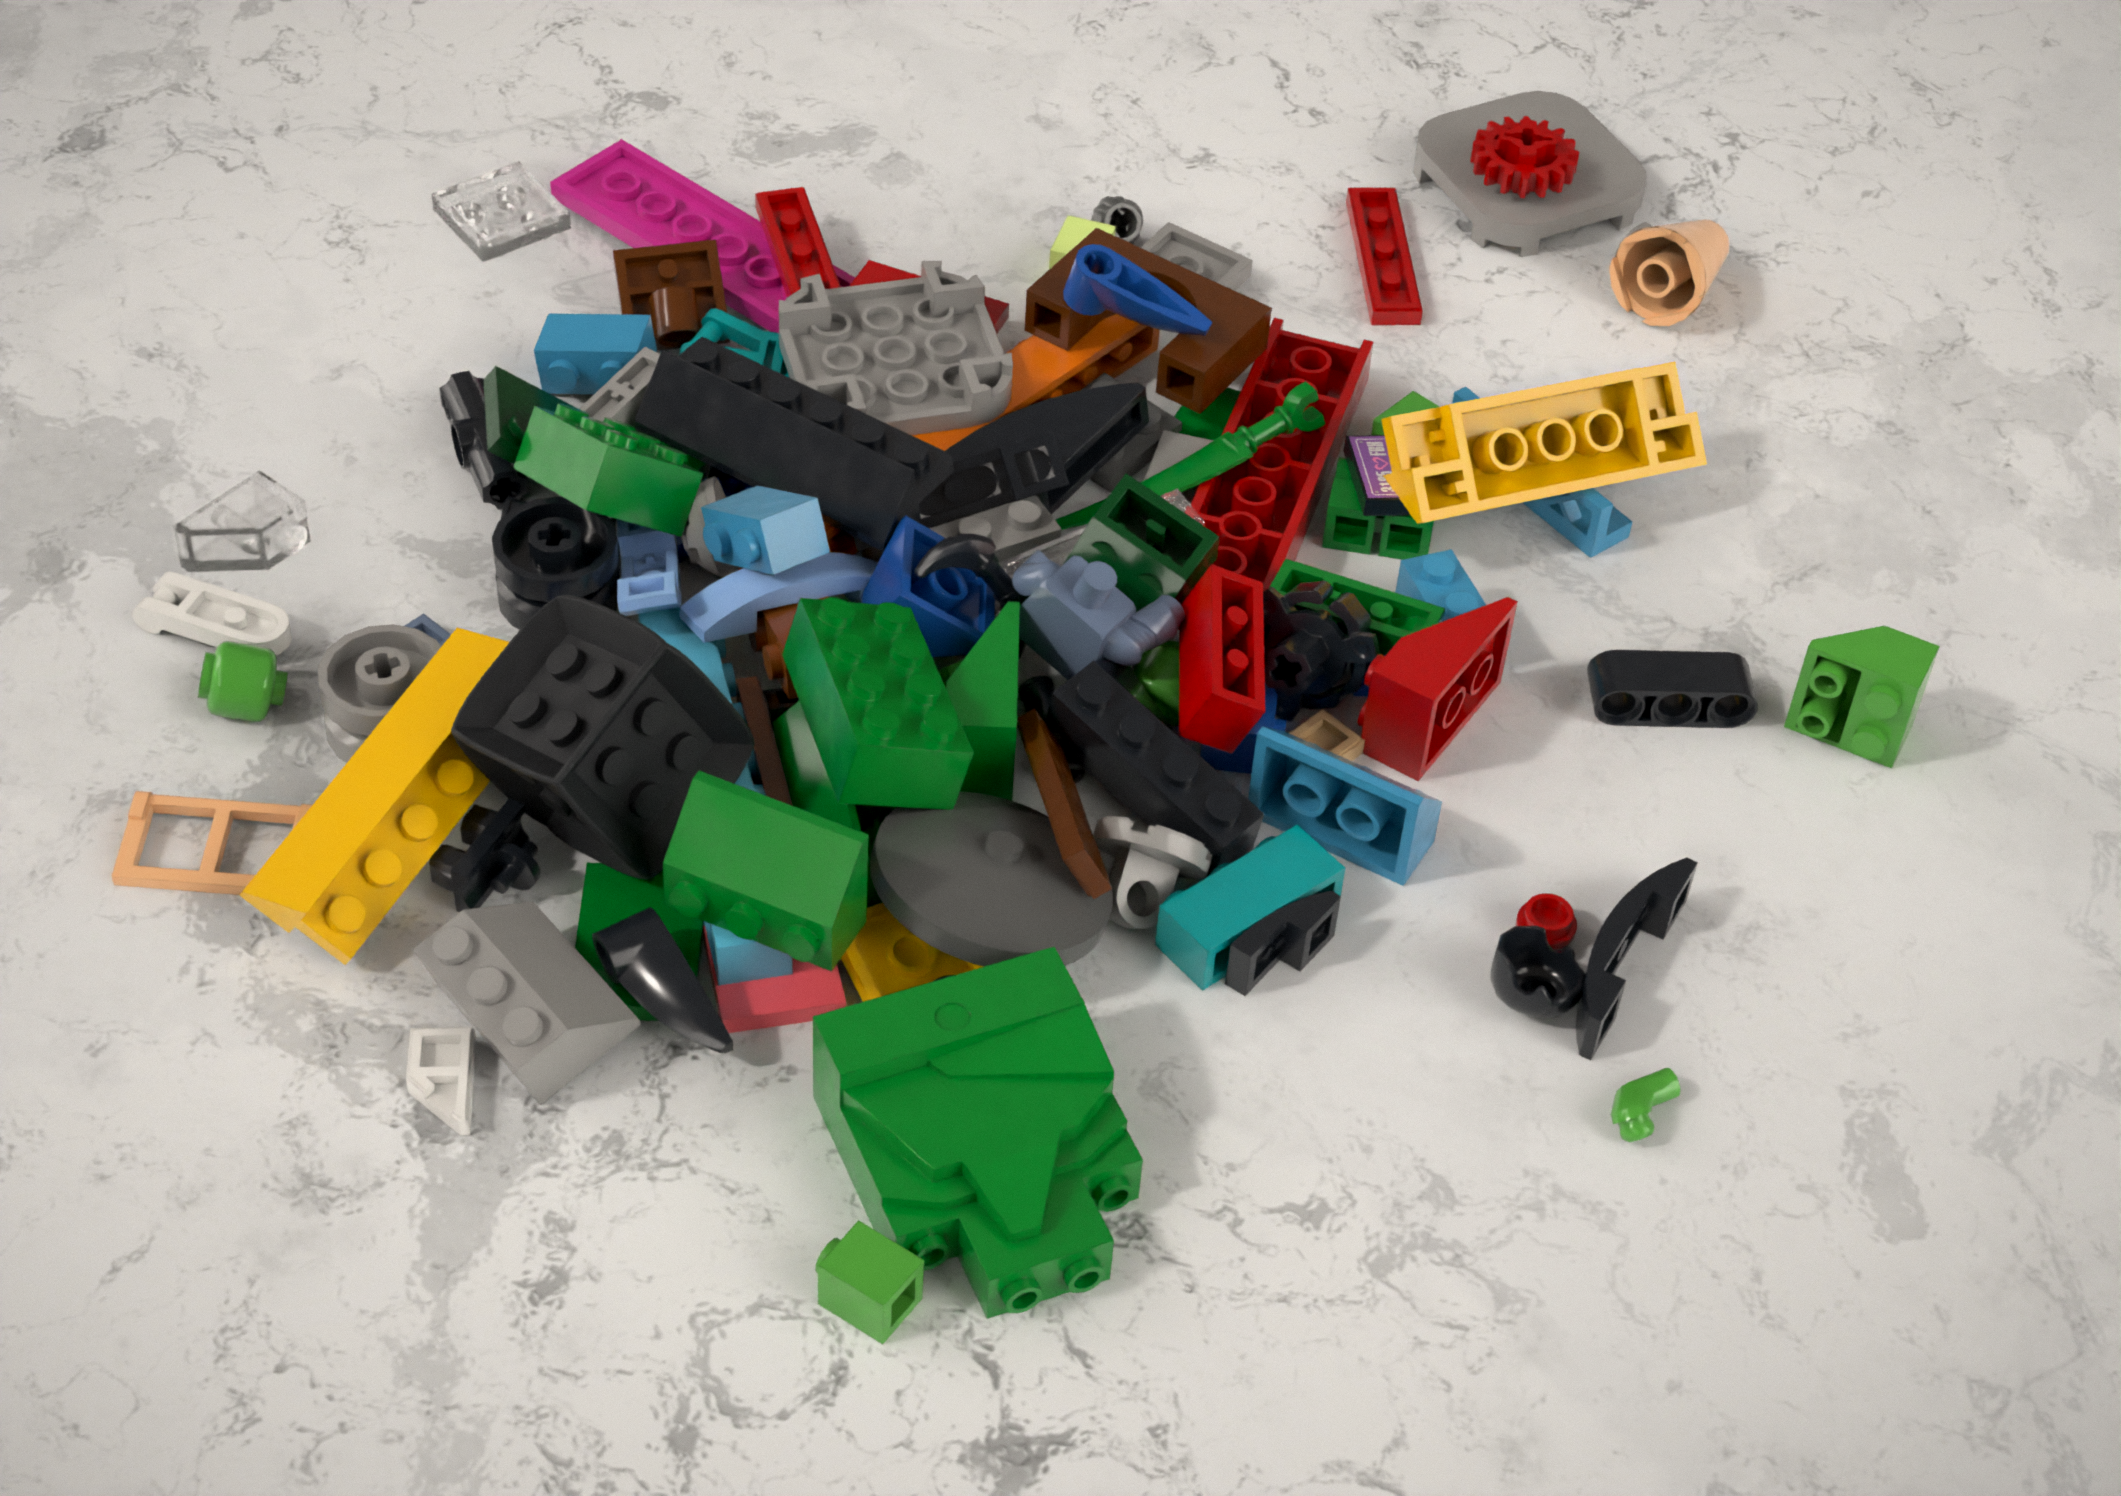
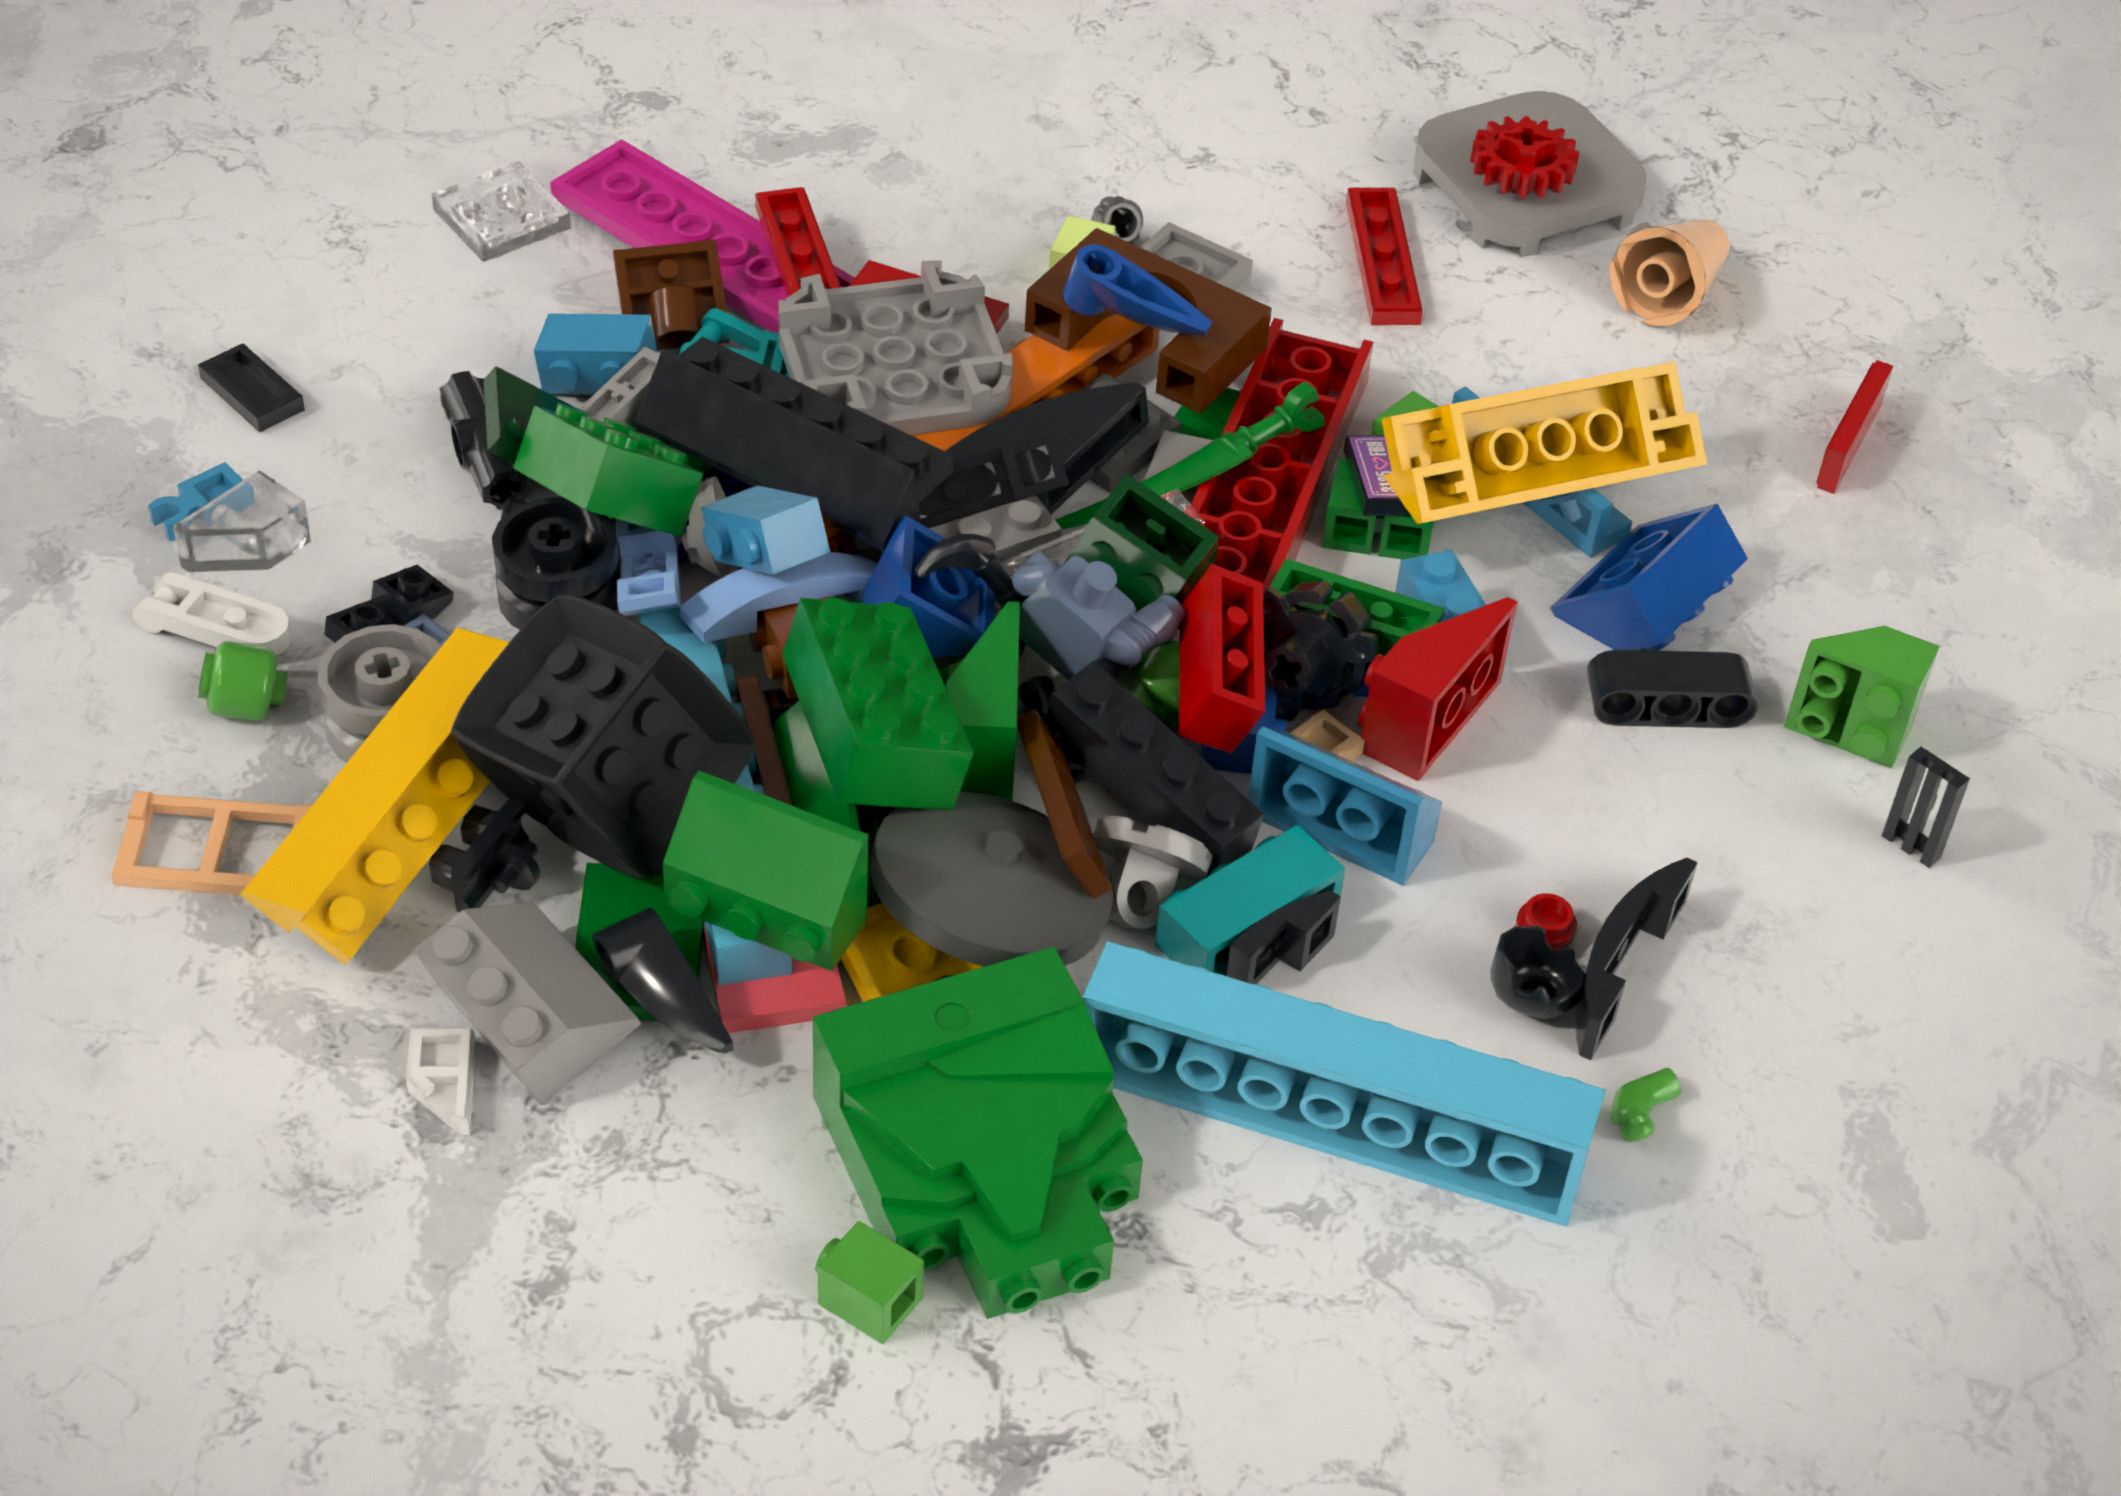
none -> dark azure plate [148,462,257,541]
none -> black tile [198,343,305,433]
none -> black slope [324,564,454,643]
none -> medium azure brick [1082,941,1606,1227]
none -> blue slope [1550,503,1748,651]
none -> red tile [1816,360,1893,494]
none -> black tile [1881,746,1970,868]

